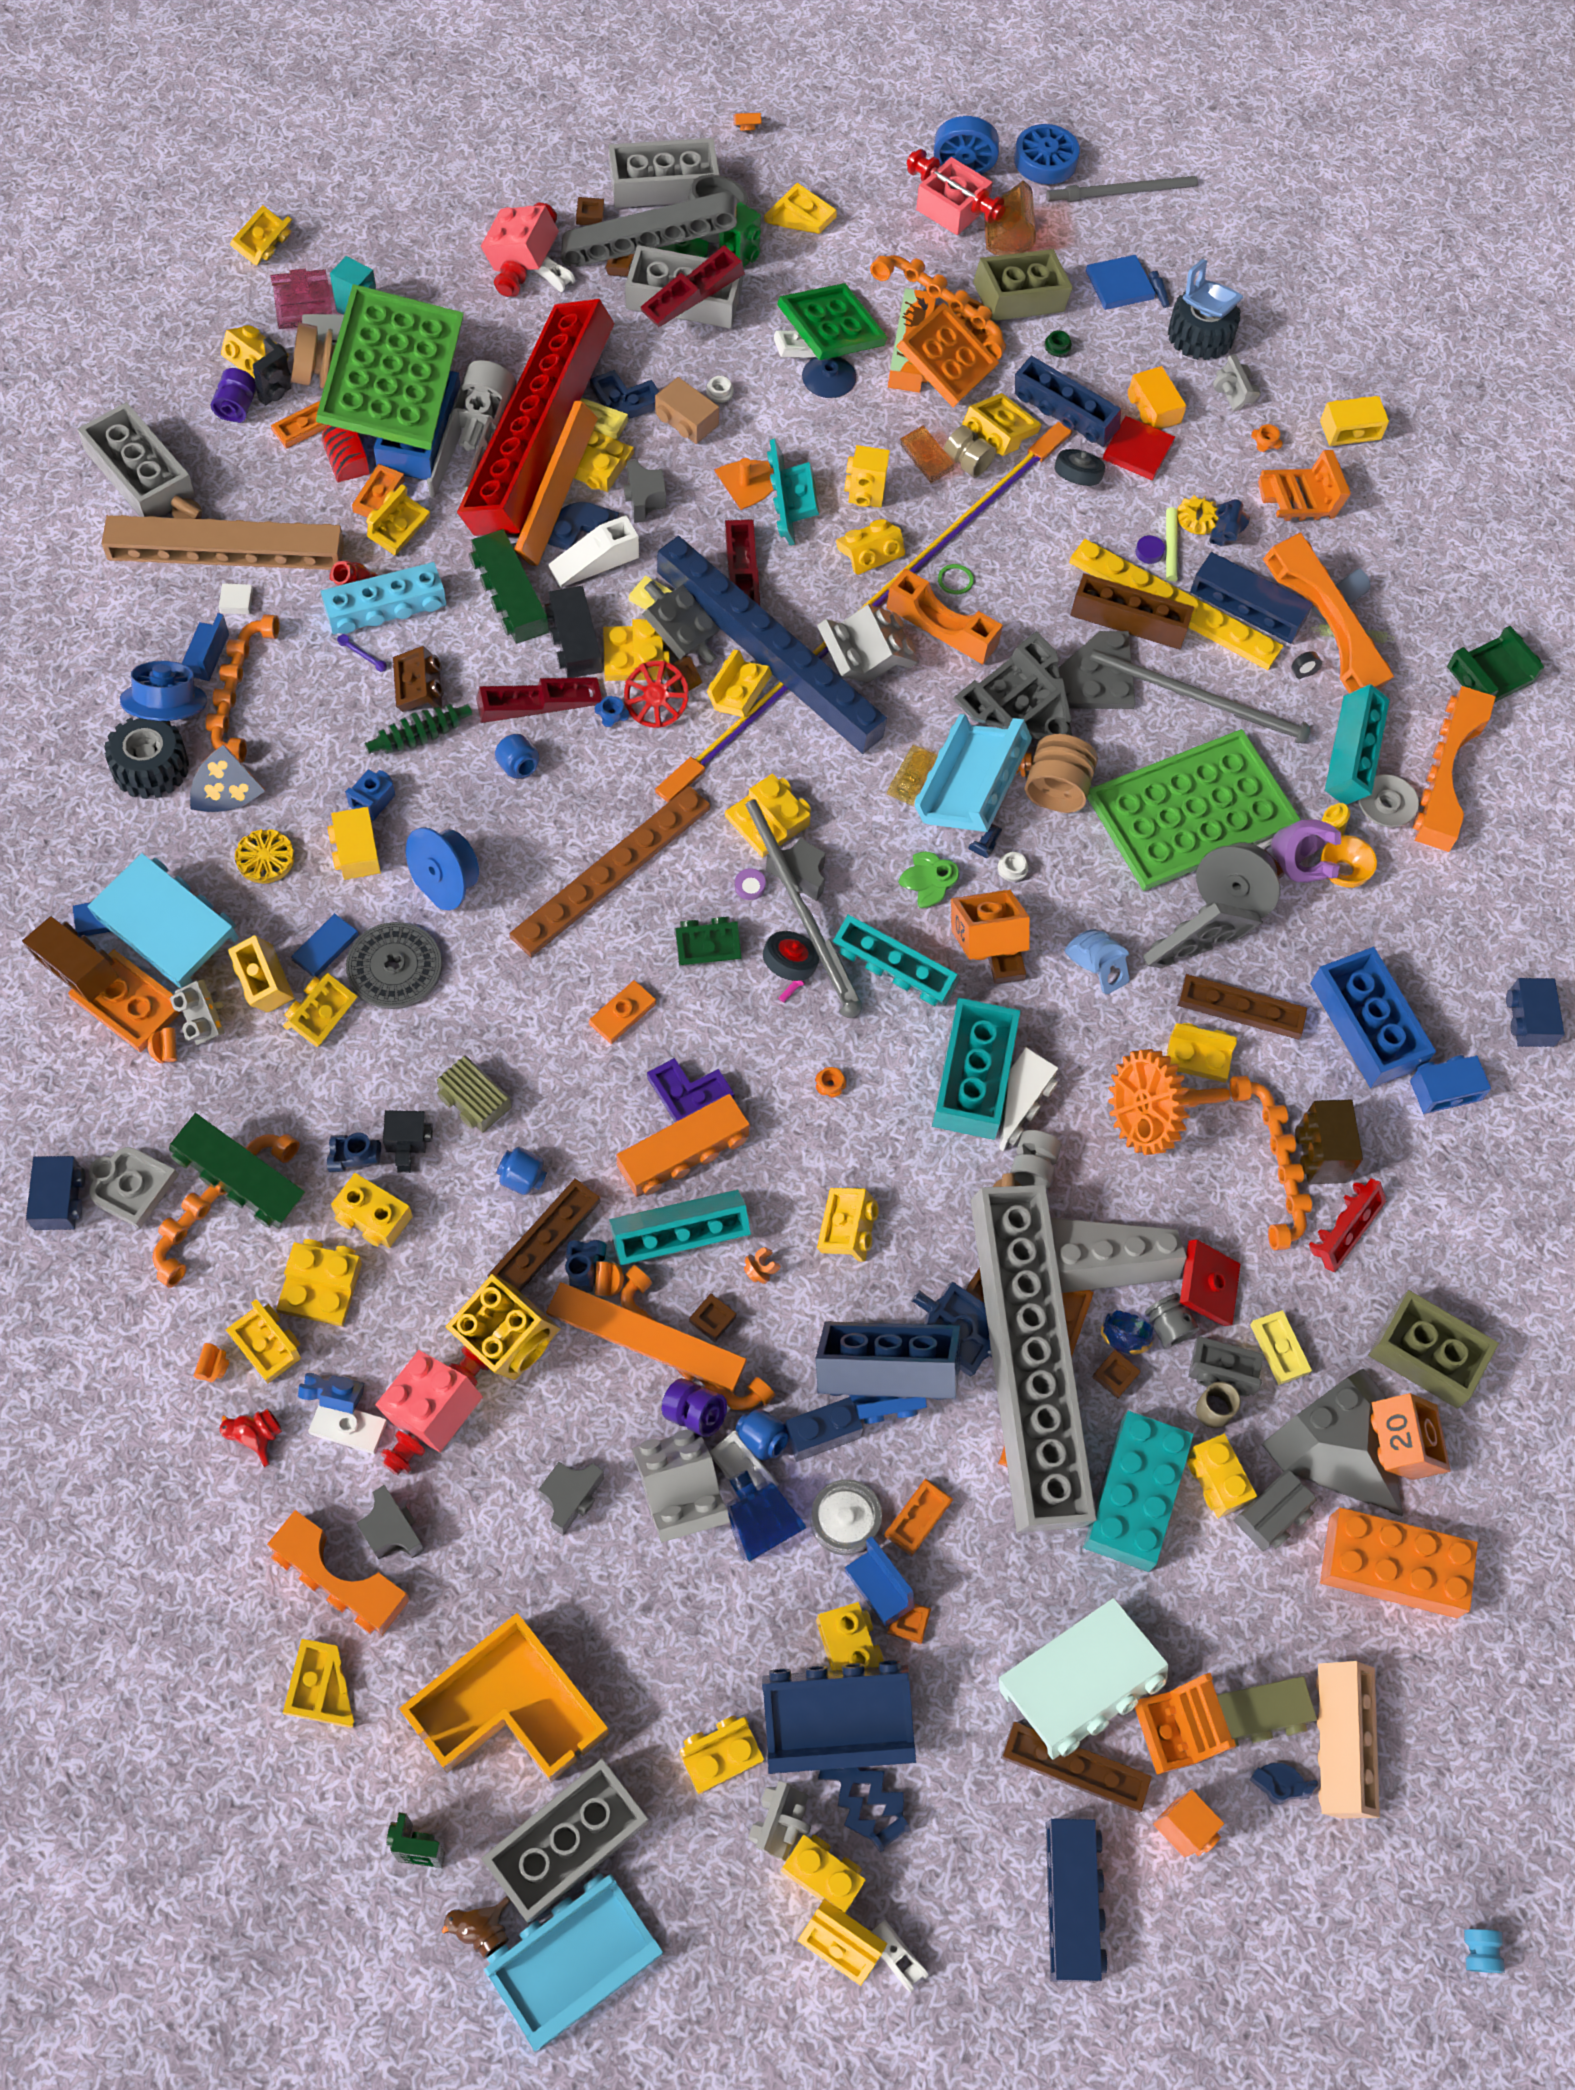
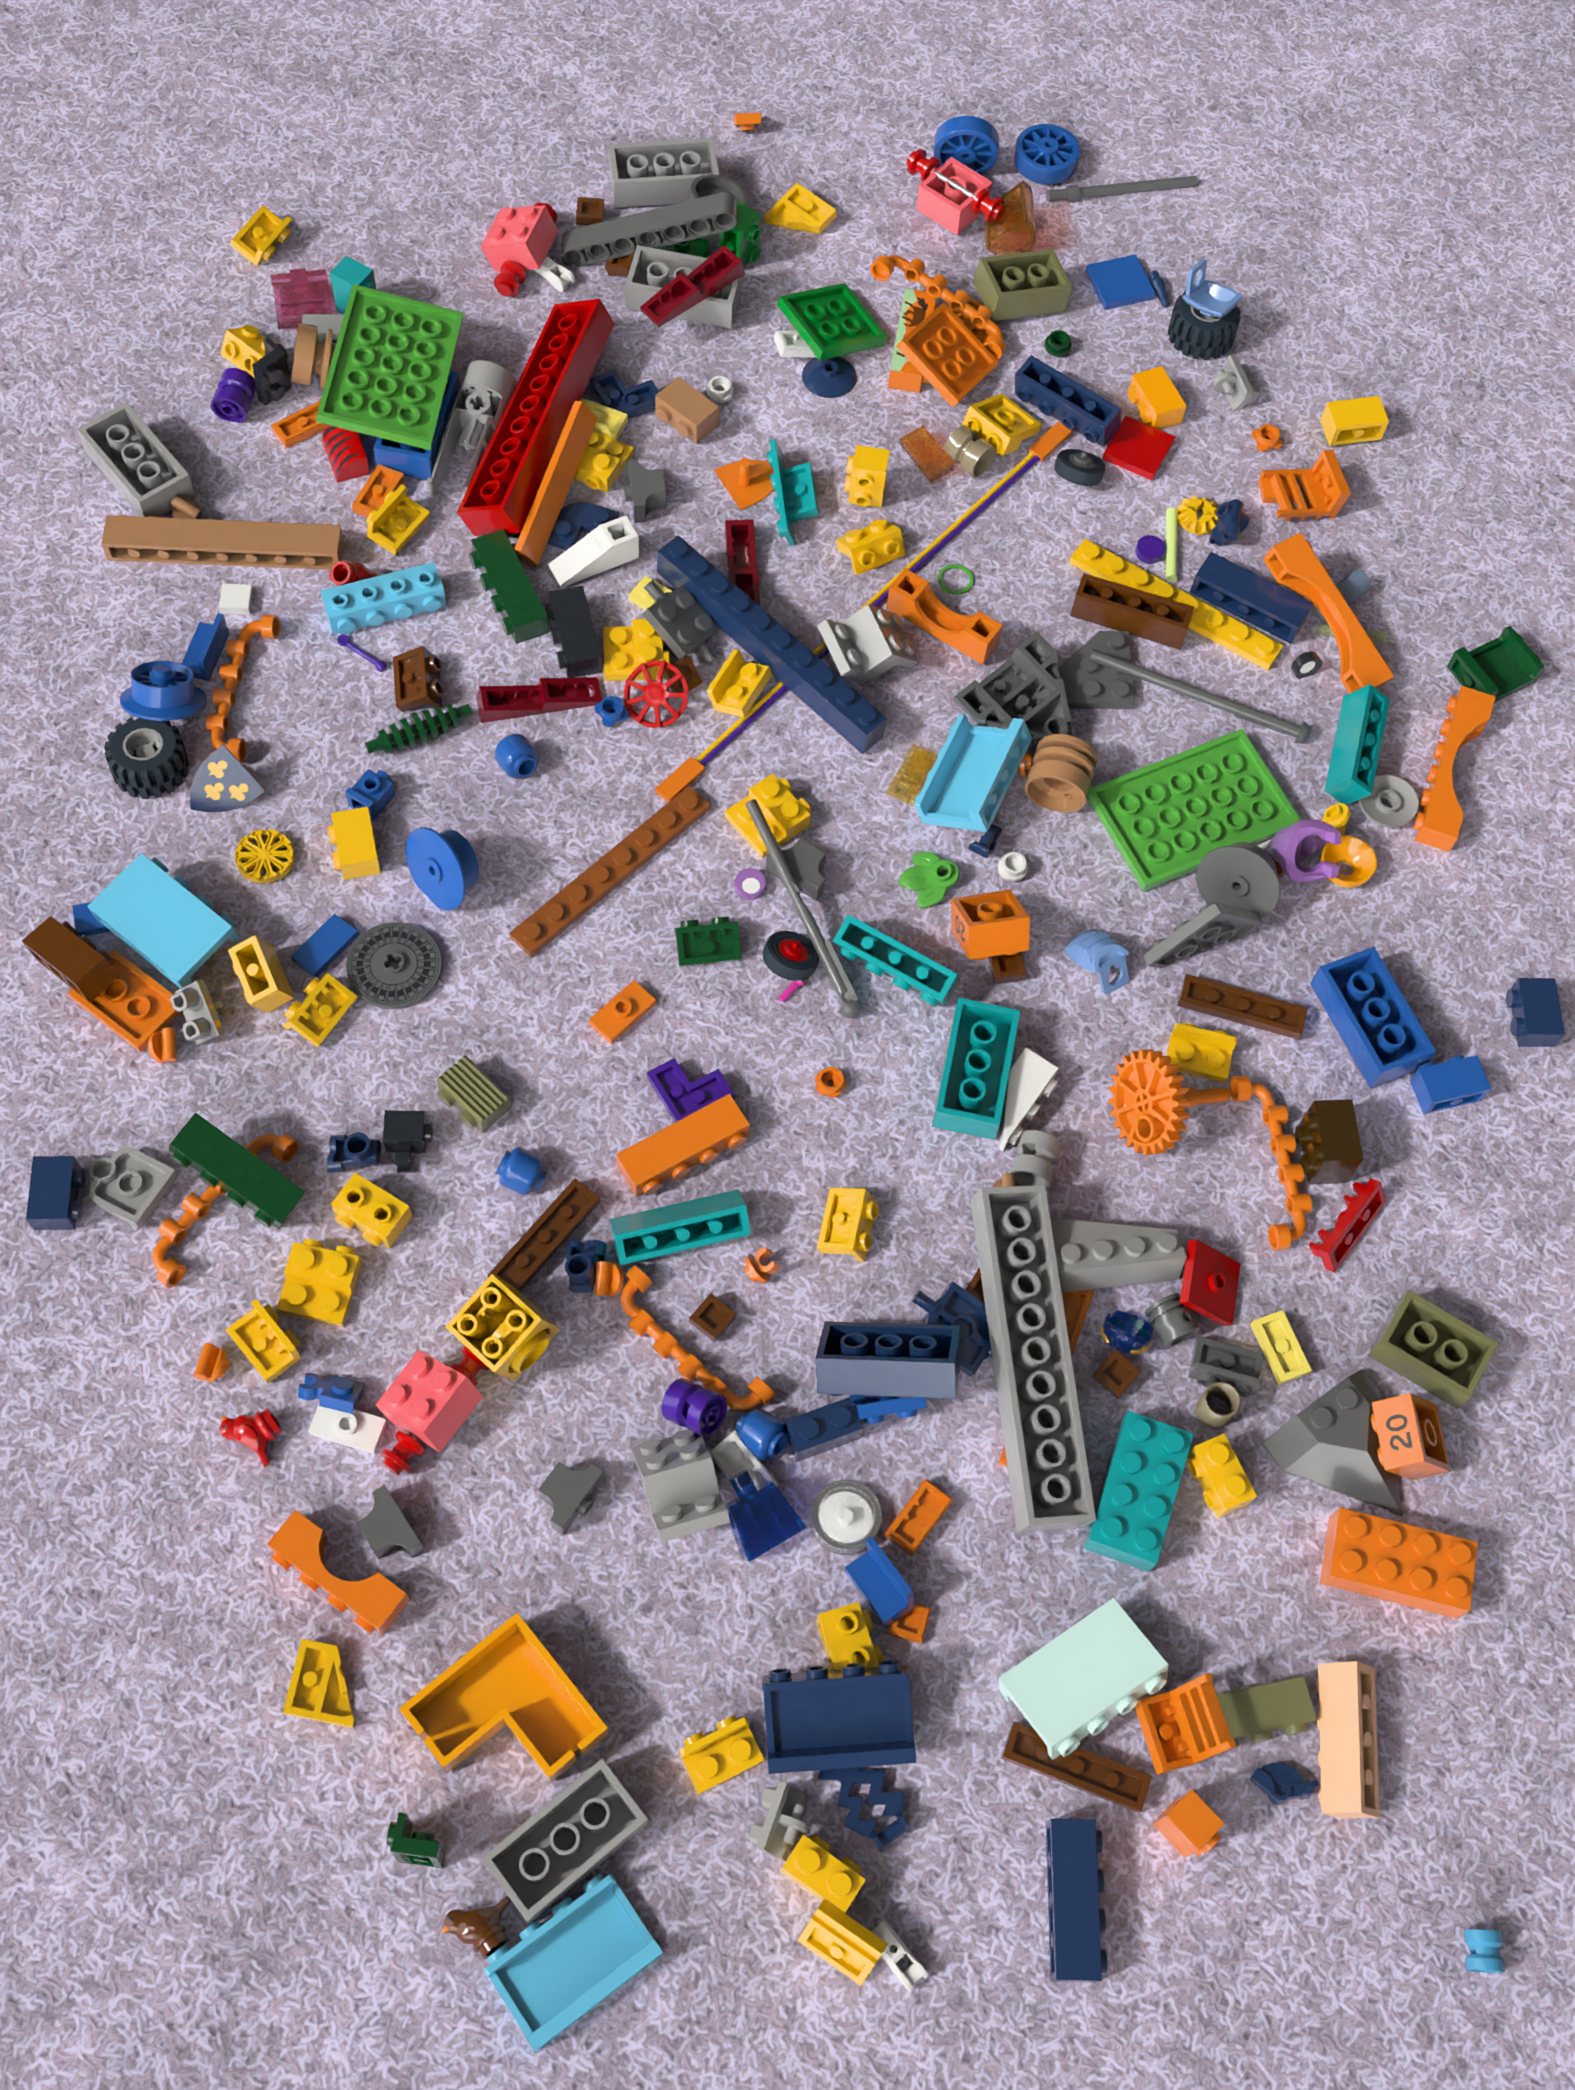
orange tile [546,1282,747,1393] -> none
dark grey brick [1233,1469,1317,1551] -> none

